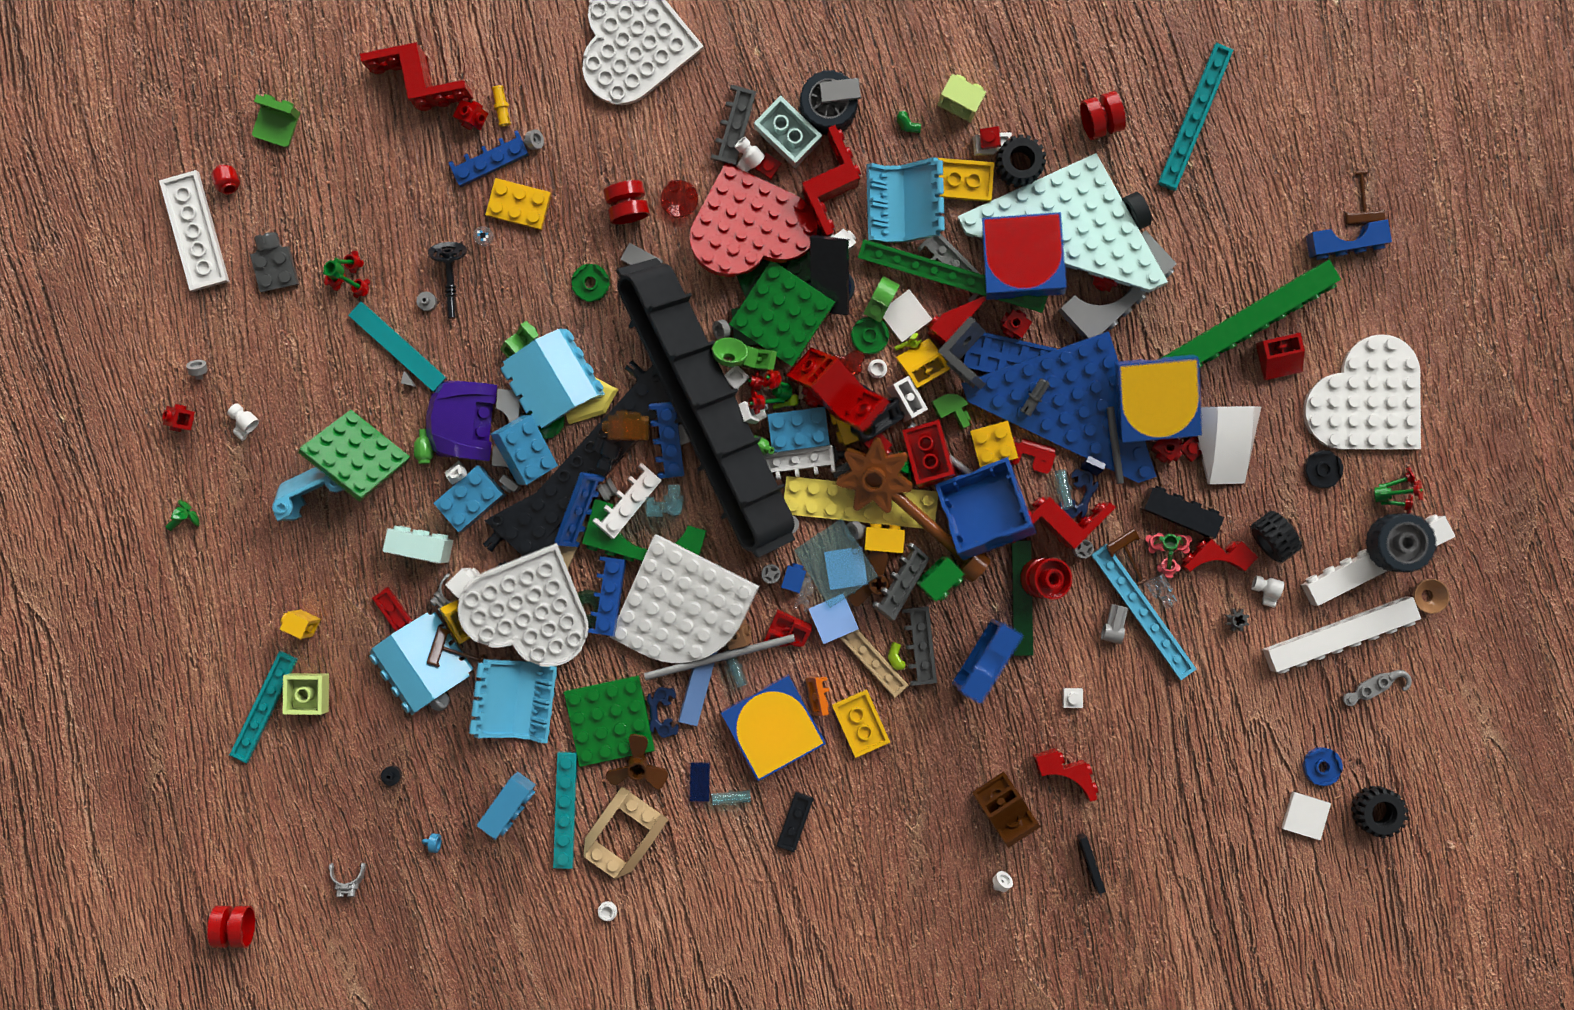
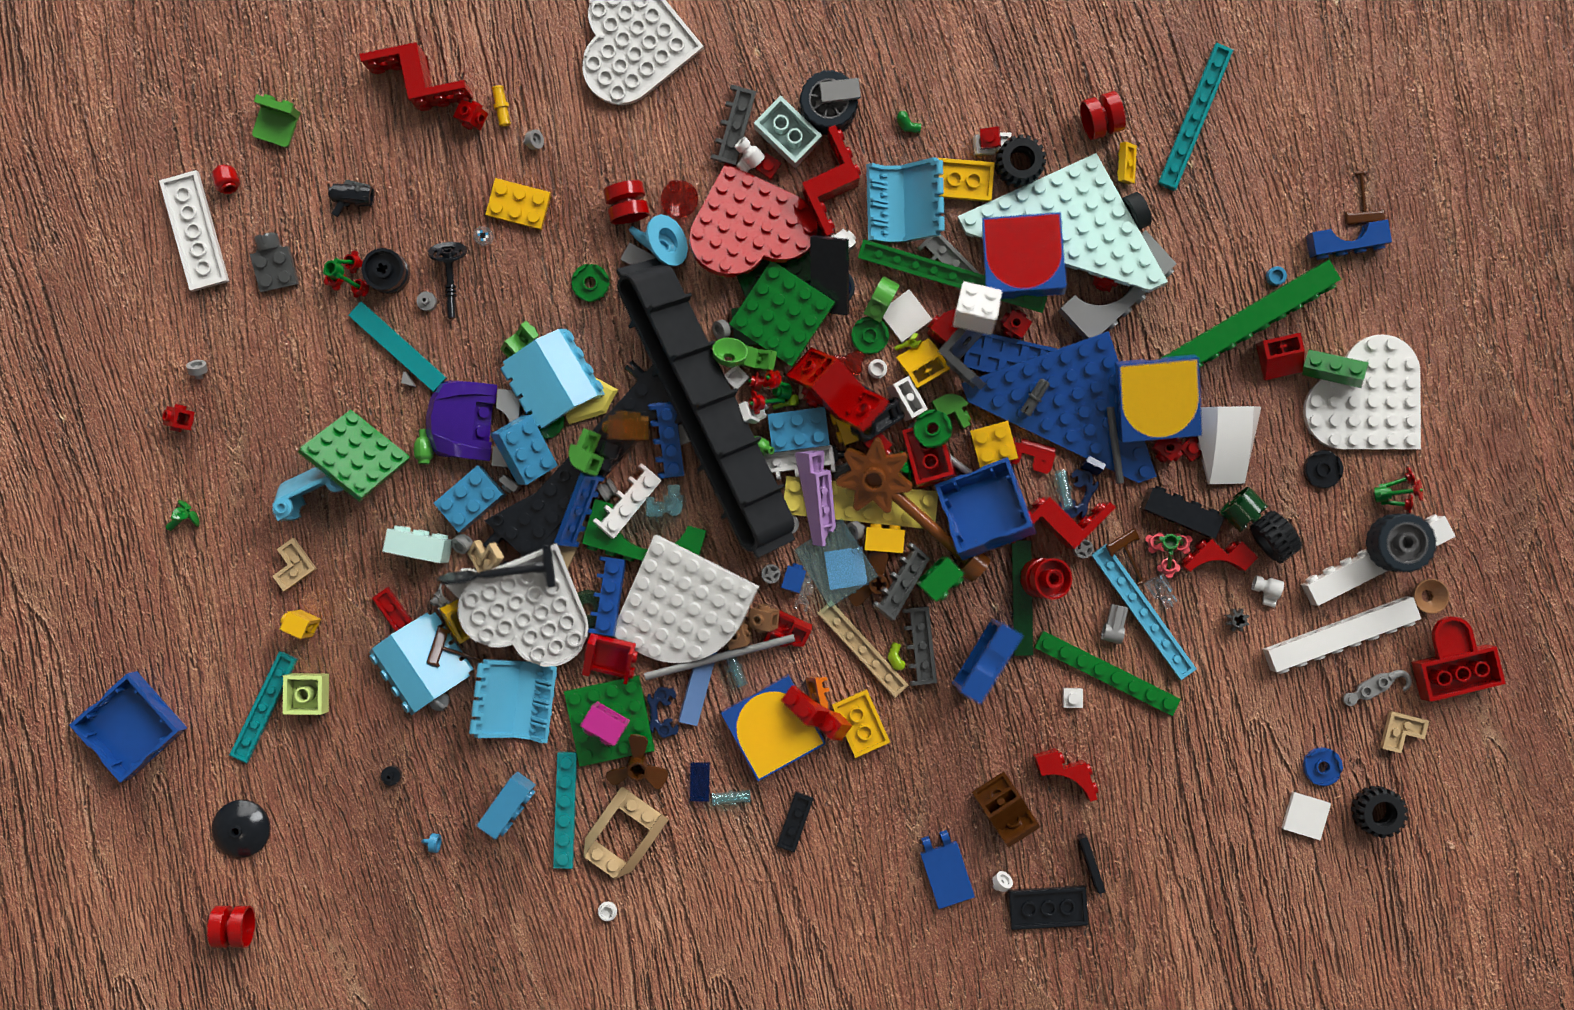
white piece [227,403,259,441] -> none
light grey helmet [329,863,366,898] -> none
white slope [444,460,467,484] -> none
blue hinge [448,130,529,187] -> none
light blue tile [808,593,859,644] -> none
yellowish green brick [938,74,986,123] -> none
none -> blue tile [69,671,187,783]
none -> black dish [212,799,271,858]
none -> tan plate [272,538,317,592]
none -> black piece [328,180,375,217]
none -> black wheel [361,248,411,294]
none -> black piece [437,544,556,588]
none -> light grey tile [451,534,473,554]
none -> tan plate [467,540,504,572]
none -> bright green brick [569,428,604,476]
none -> dark pink brick [581,701,630,746]
none -> red panel [582,633,638,685]
none -> medium azure piece [629,214,688,267]
none -> medium nougat brick [748,604,780,633]
none -> red arch [781,685,853,741]
none -> lavender wedge [795,450,836,547]
none -> green tile [913,409,953,449]
none -> blue tile [920,830,975,909]
none -> white brick [953,281,1002,335]
none -> black tile [1008,885,1088,930]
none -> green plate [1034,630,1181,716]
none -> yellow plate [1117,142,1137,185]
none -> dark green brick [1220,487,1268,532]
none -> dark azure tile [1266,266,1287,286]
none -> green brick [1302,349,1369,388]
none -> tan plate [1380,711,1429,753]
none -> red brick [1411,616,1506,702]

